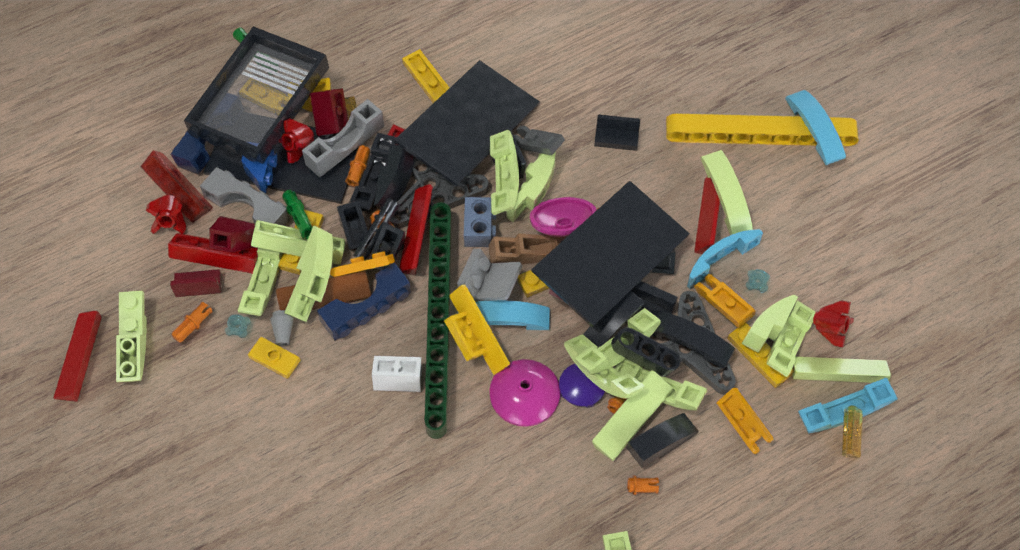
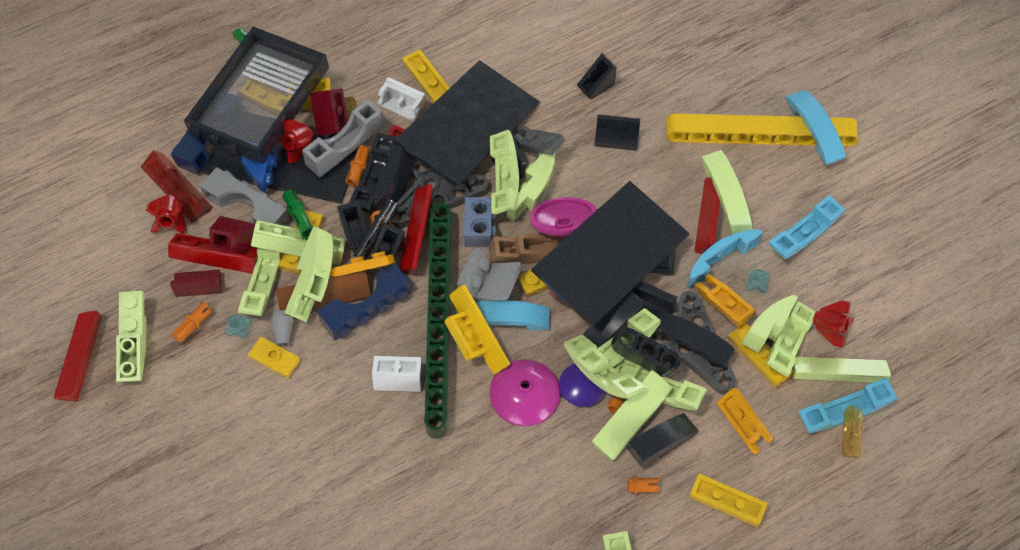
none -> white hinge [377,77,426,122]
none -> black slope [577,53,617,99]
none -> yellow plate [689,473,768,528]
none -> medium azure slope [768,196,845,259]

